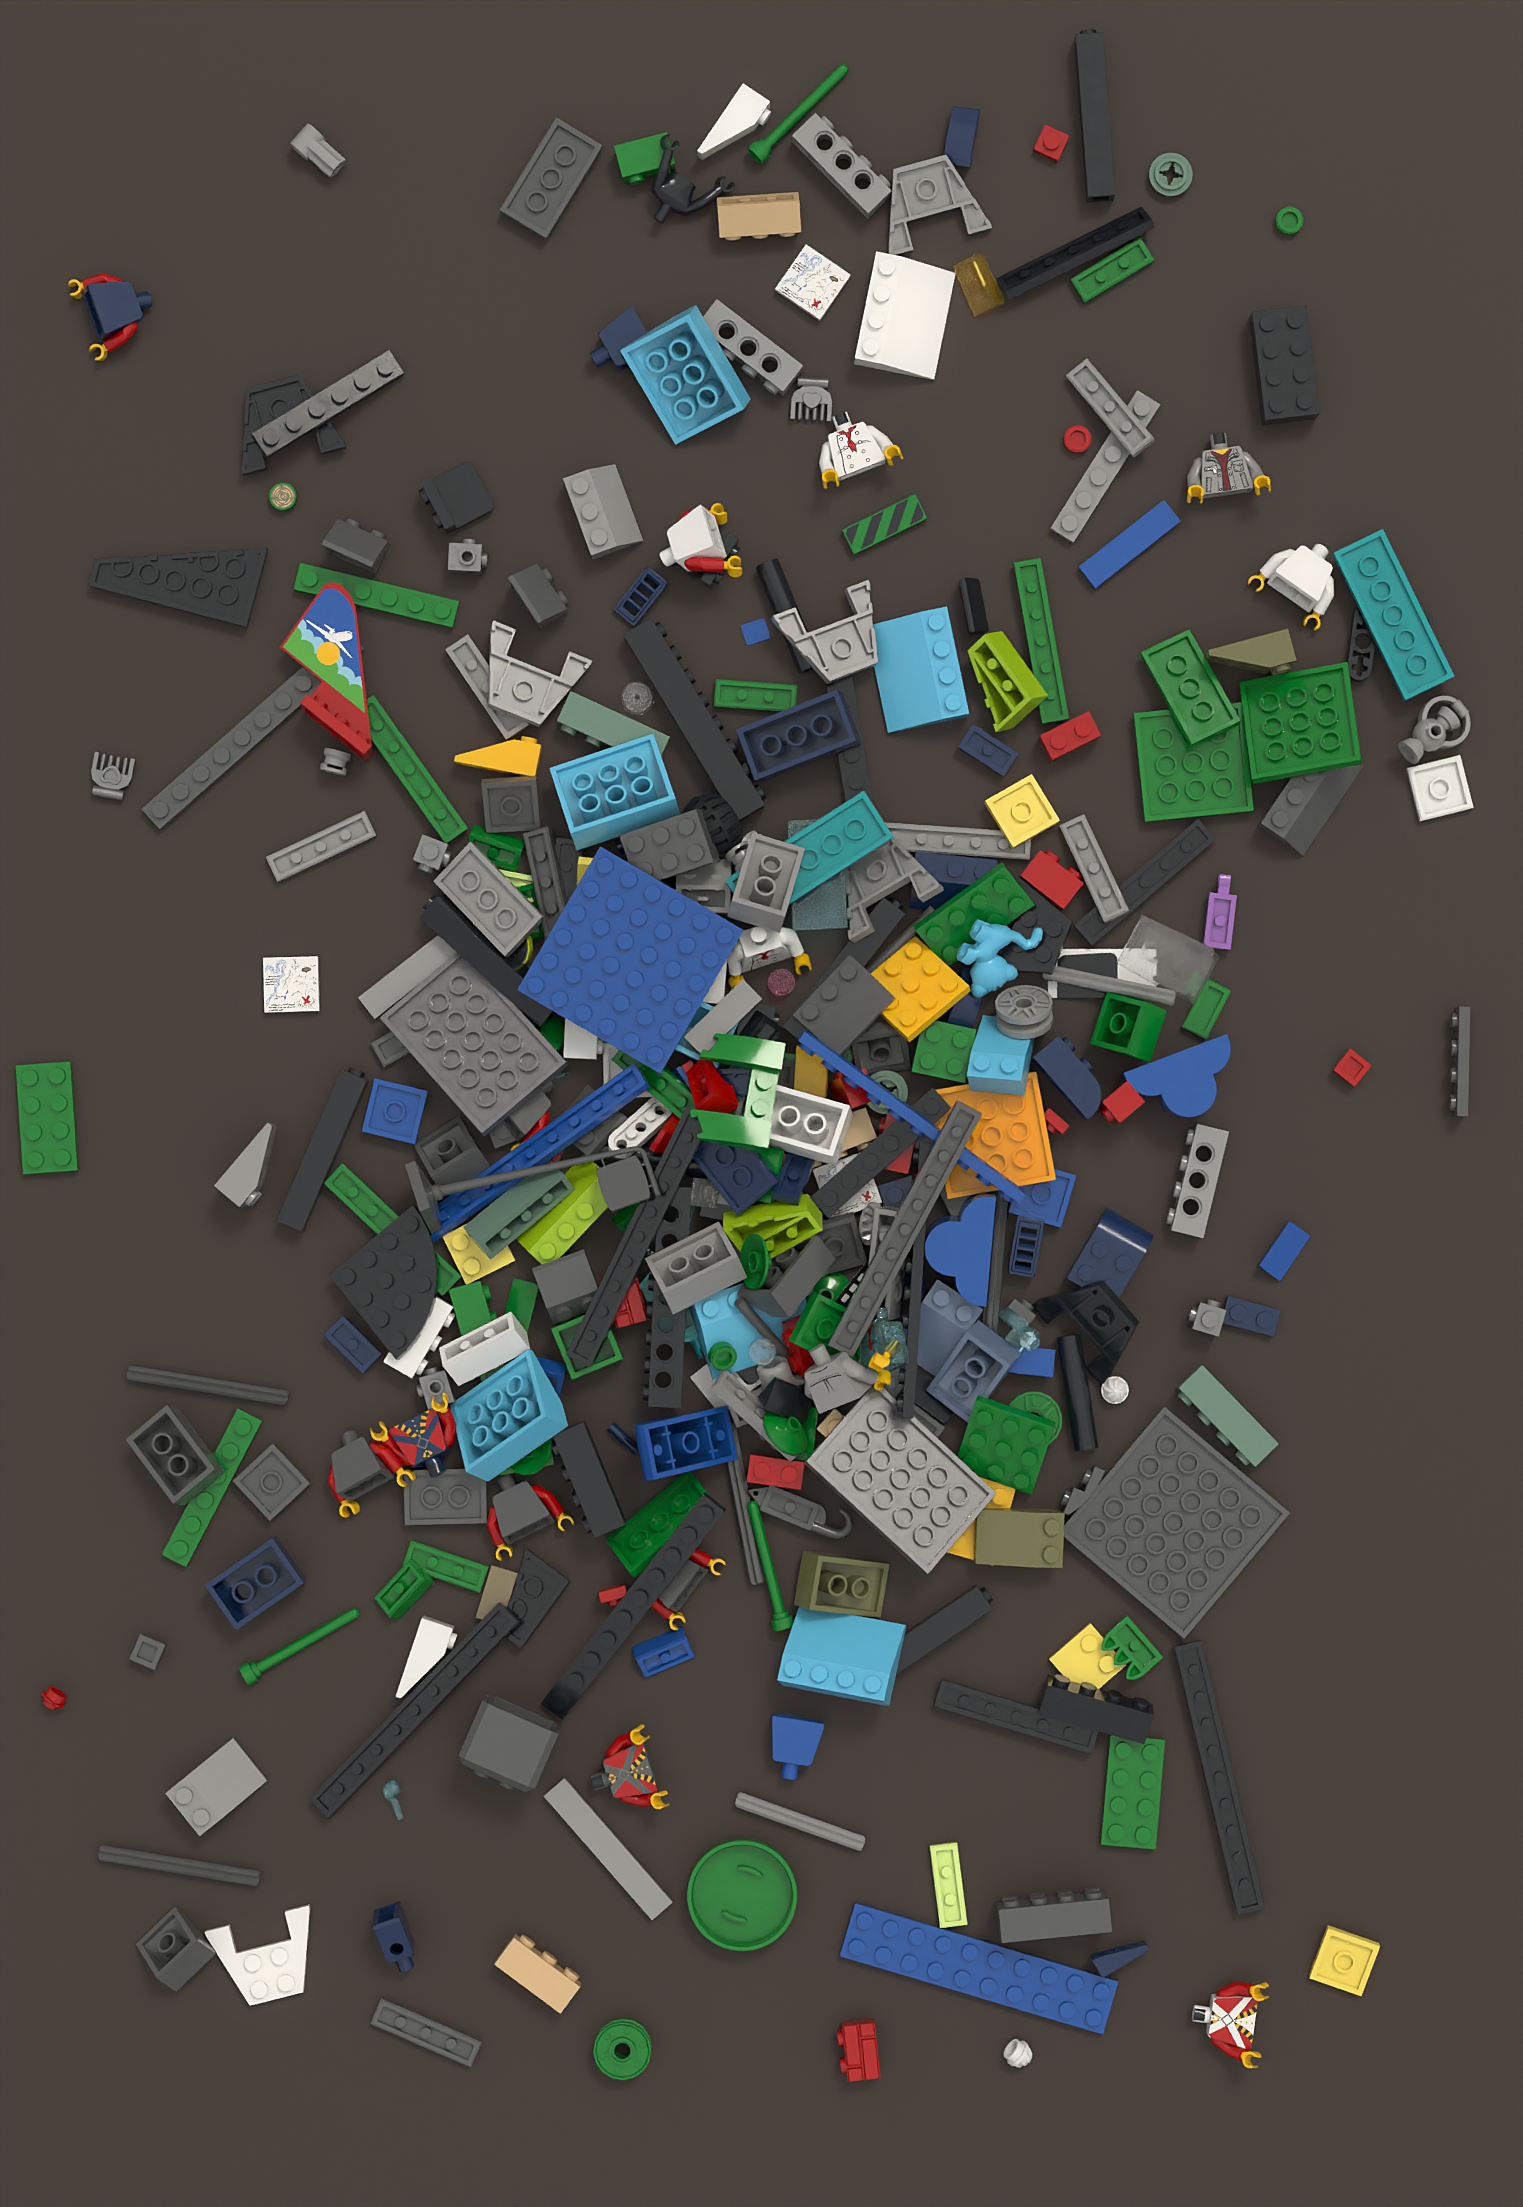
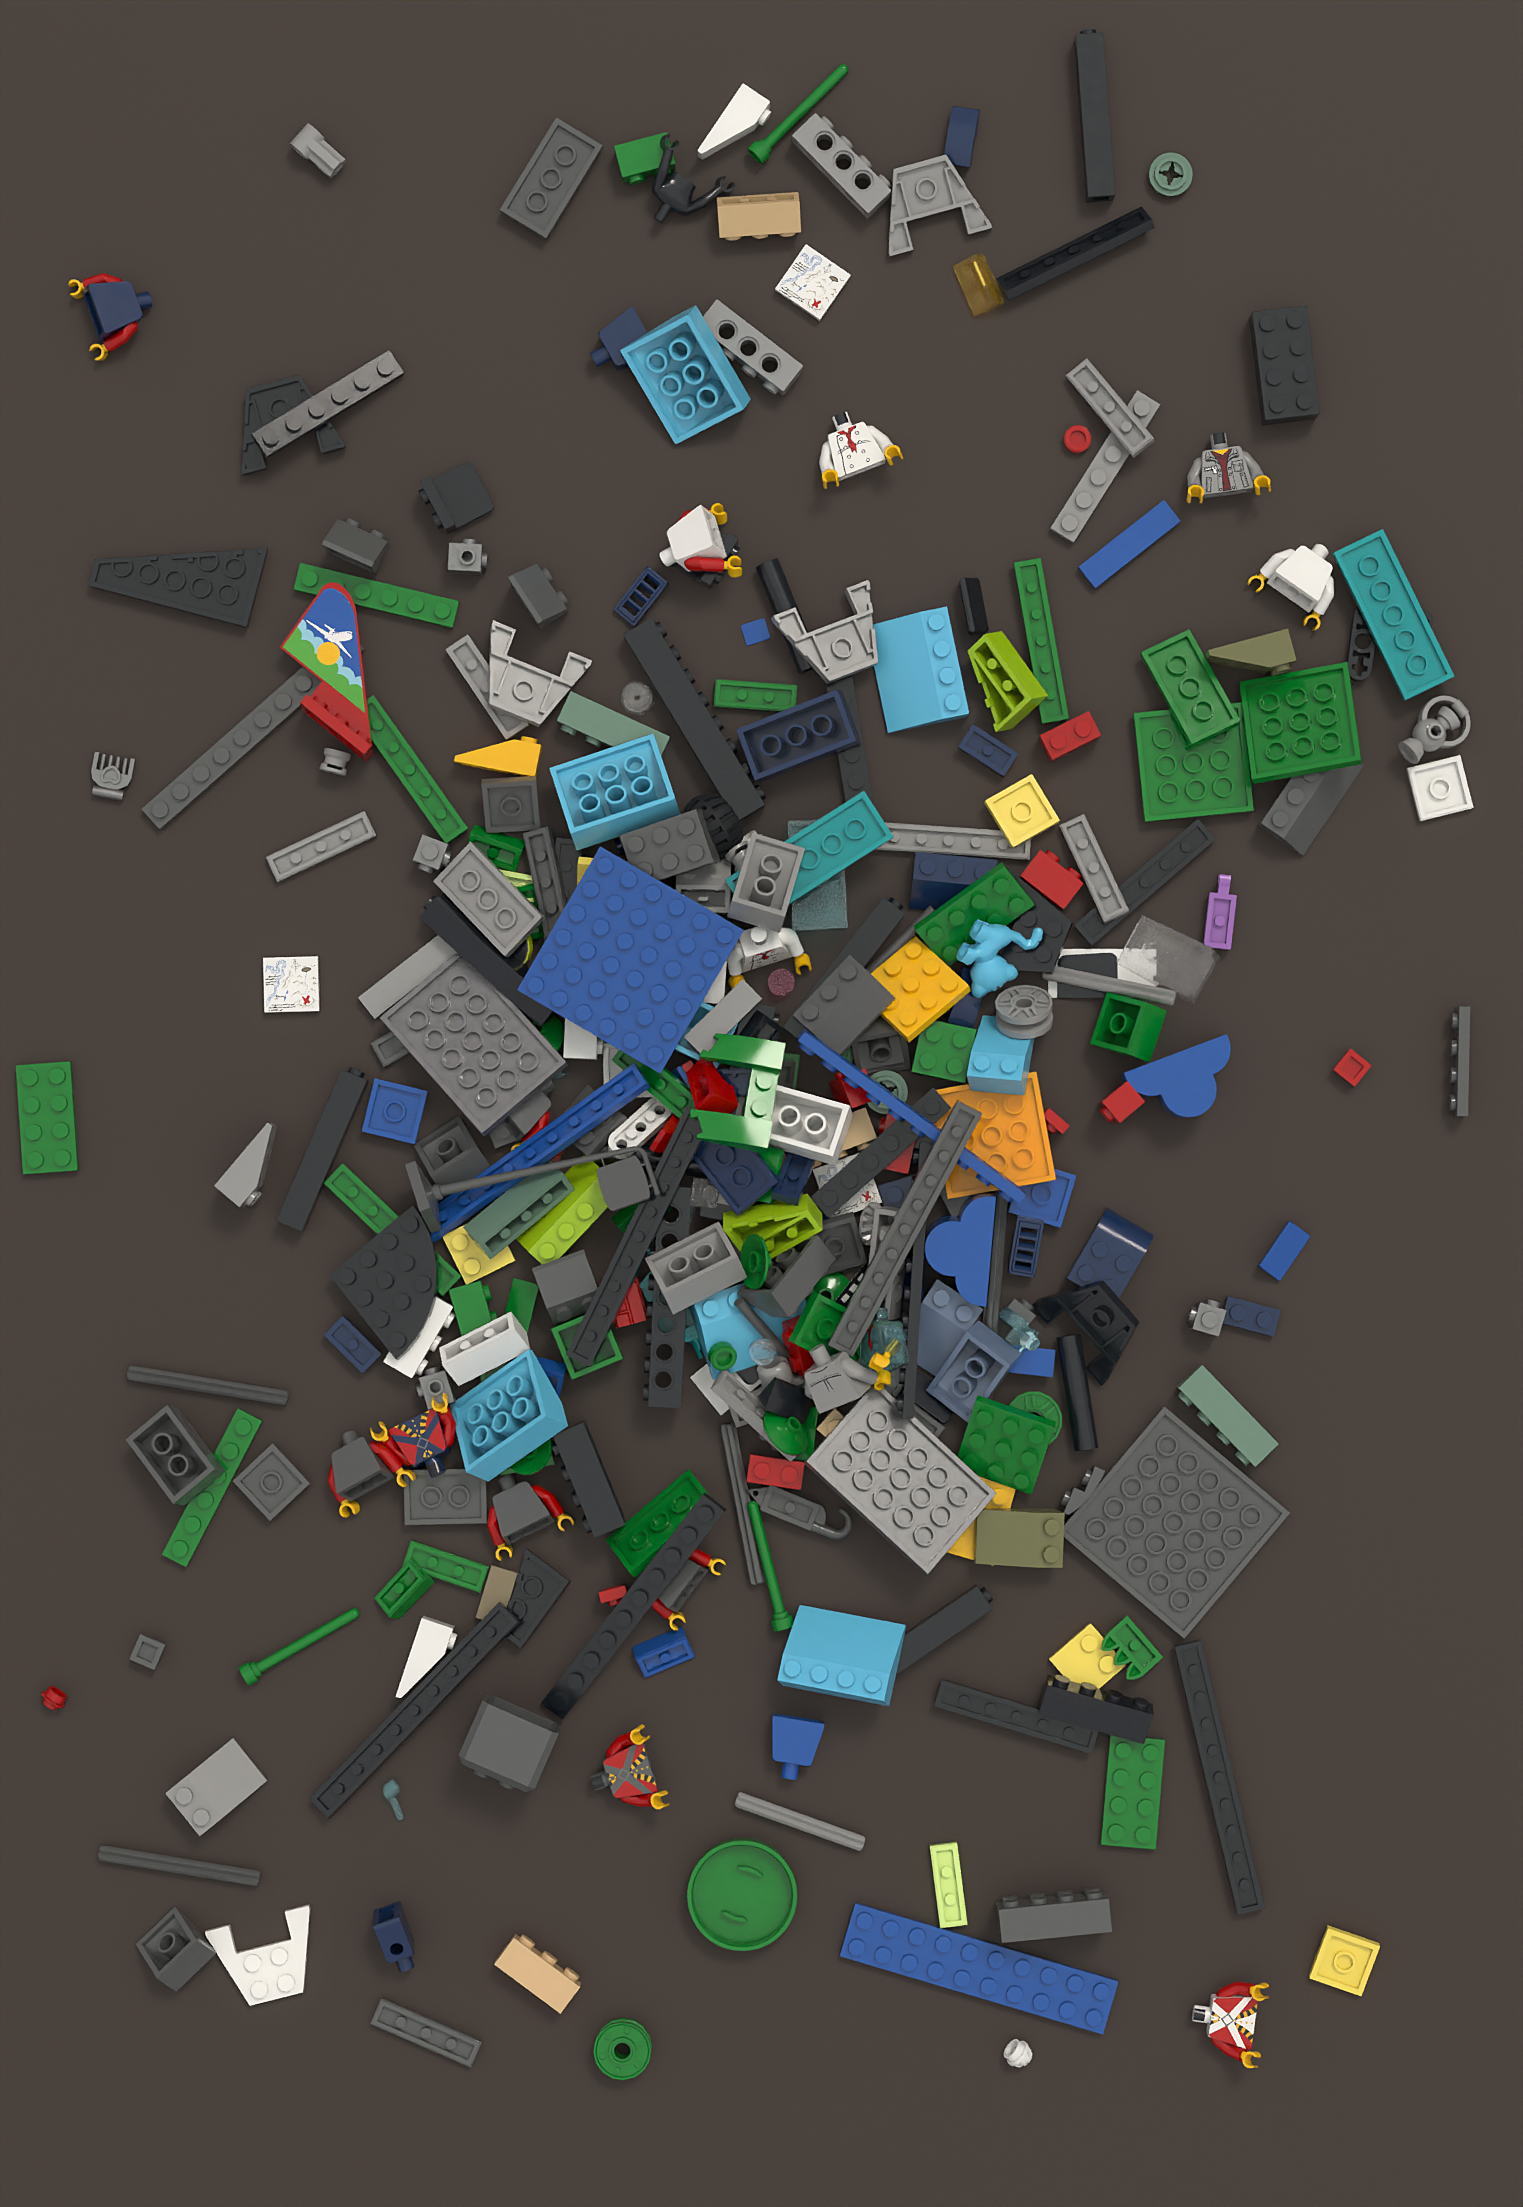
dark blue brick [205,1536,307,1630] -> none
tile [269,483,297,511] -> none
light grey tile [544,1777,673,1920] -> none
light grey slope [563,464,643,560] -> none
dark blue pin [607,1422,639,1455] -> none
blue brick [634,1406,738,1481] -> none
flat silver piece [790,376,832,422] -> none
yellow slope [794,1045,828,1099] -> none
olive slope [794,1550,889,1618] -> none
red brick [837,2019,881,2081] -> none
tile [842,494,927,555] -> none
light grey wing [845,838,944,943] -> none
white slope [854,251,956,380] -> none
dark blue brick [1031,1036,1101,1120] -> none
red plate [1033,124,1070,163] -> none
green tile [1070,237,1154,304] -> none
dark blue slope [1090,1941,1149,1977] -> none
white plate [1101,1376,1129,1404] -> none
light grey brick [1166,1124,1229,1238] -> none
green tile [1182,979,1231,1040] -> none
green tile [1275,207,1303,236] -> none

